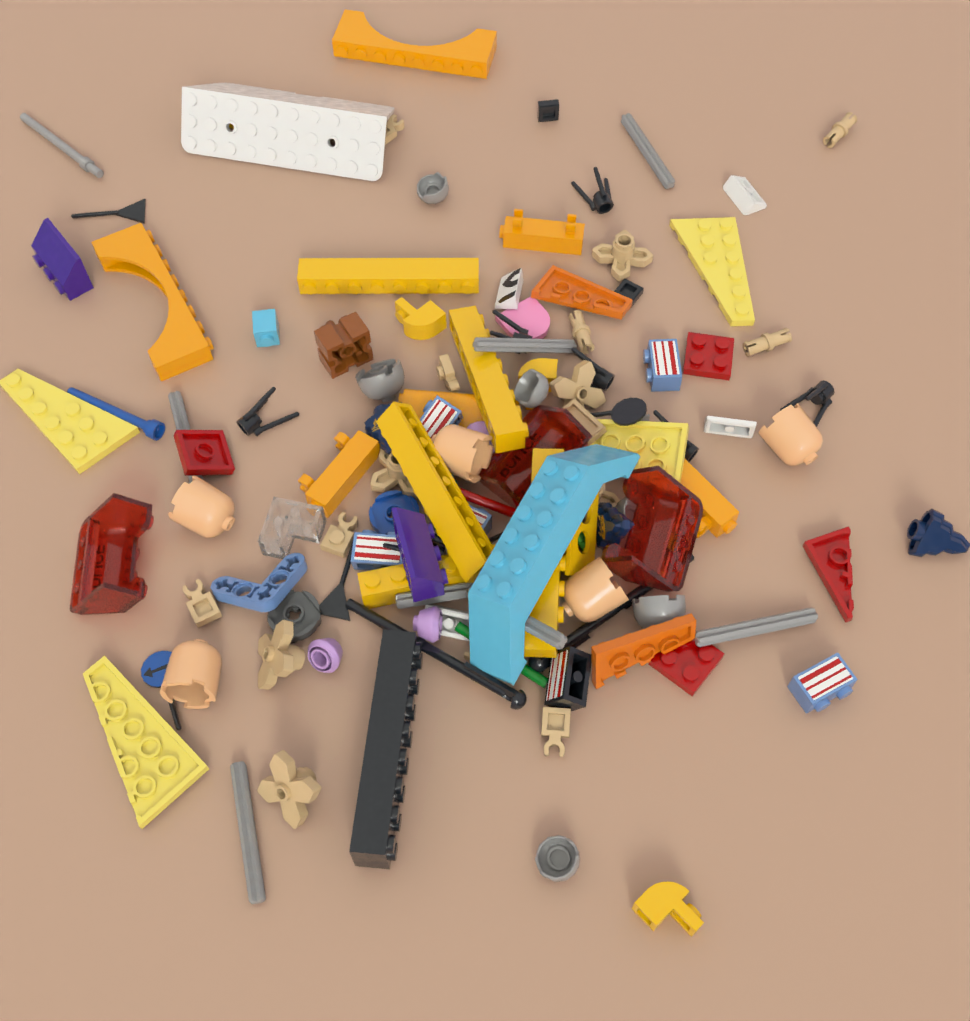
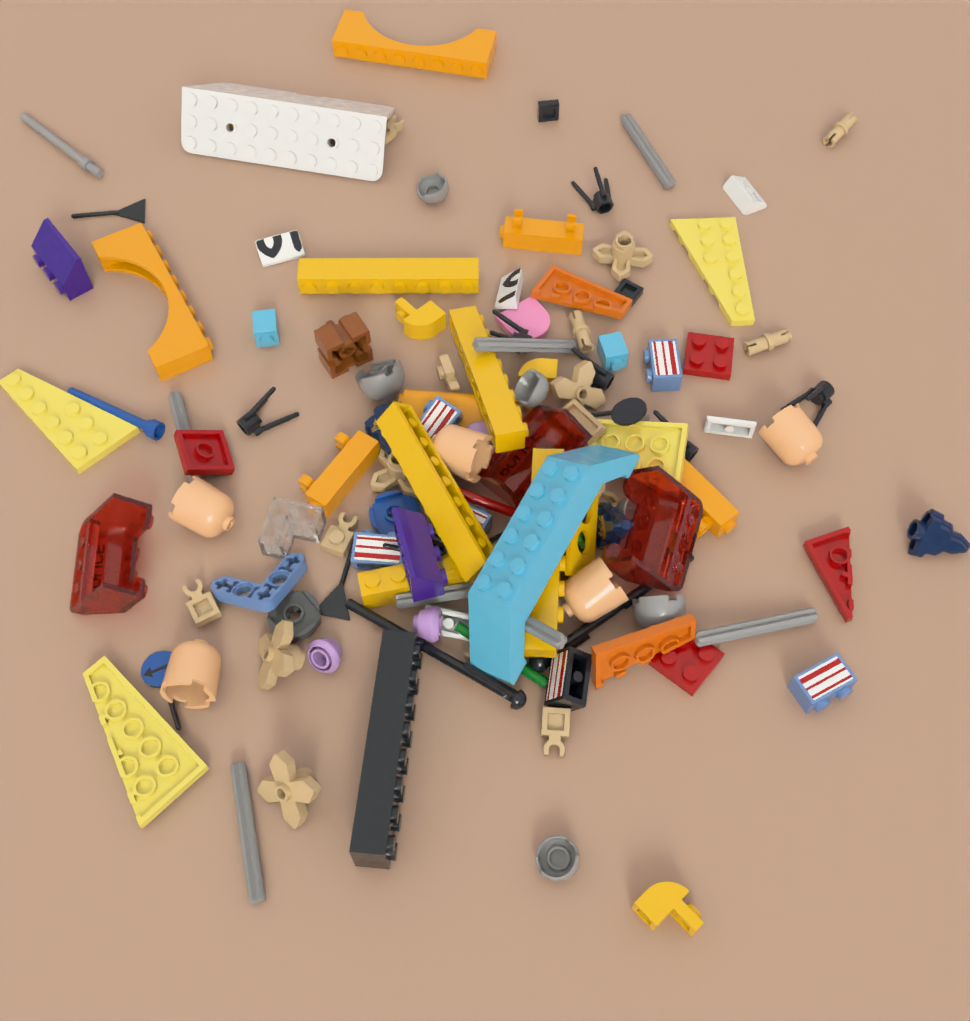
none -> slope [255,230,305,267]
none -> medium azure brick [597,331,629,371]

